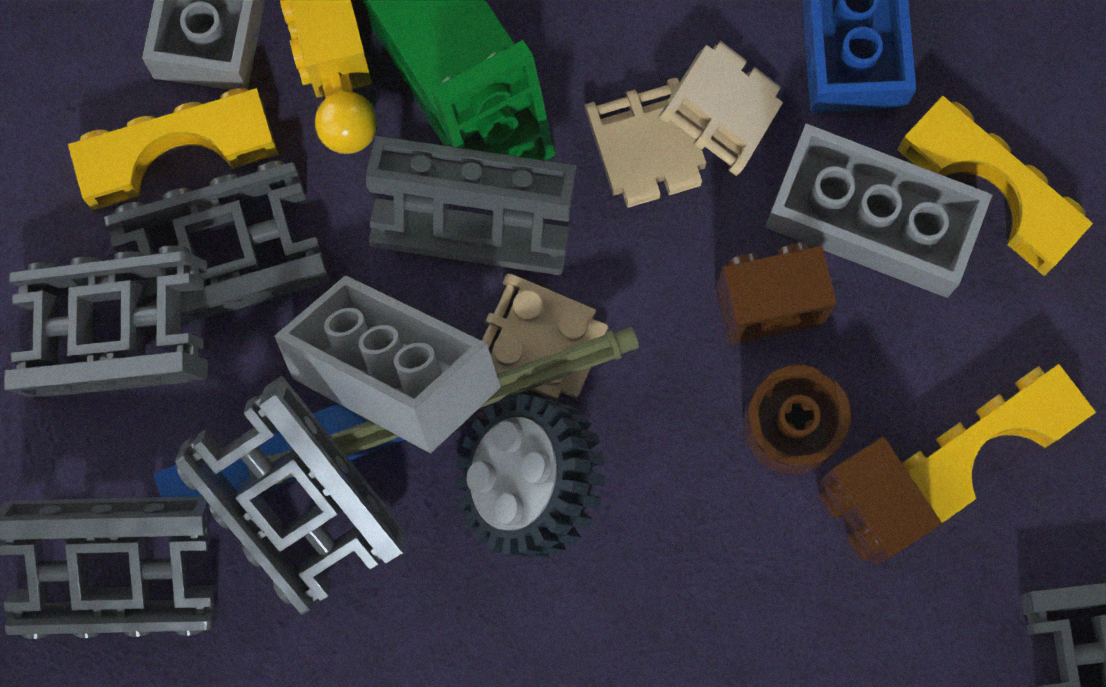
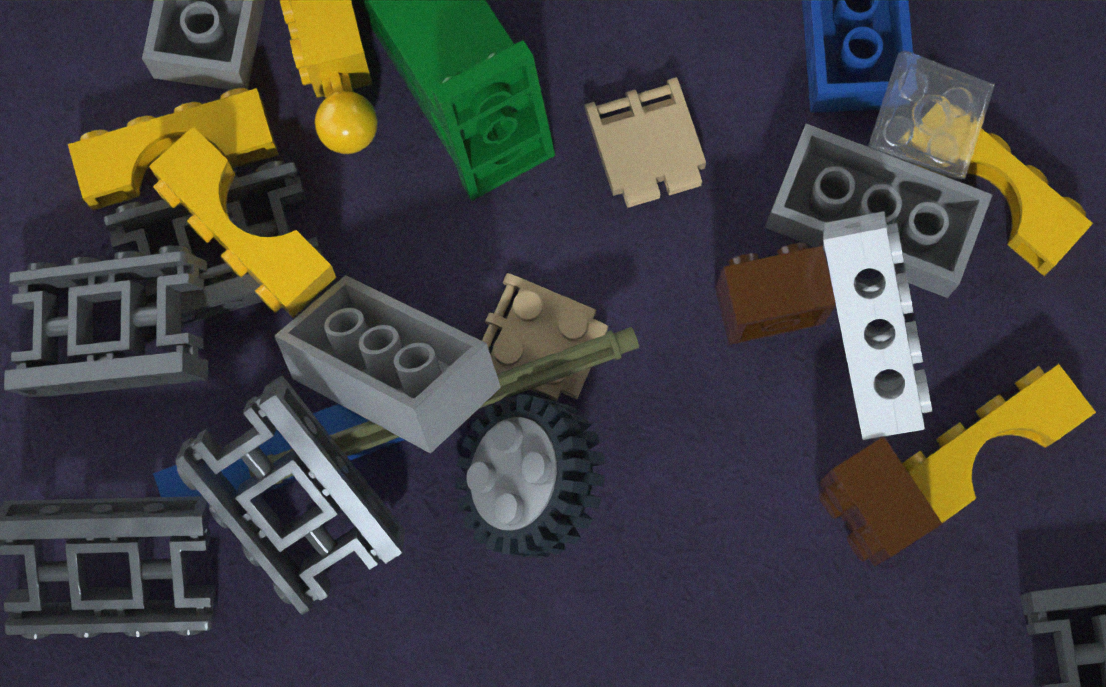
dark grey fence [366,136,577,275] -> none
tan plate [658,40,783,176] -> none
reddish brown brick [743,365,851,474] -> none
none -> yellow arch [149,126,337,318]
none -> white brick [823,211,932,440]
none -> clear plate [868,50,995,180]

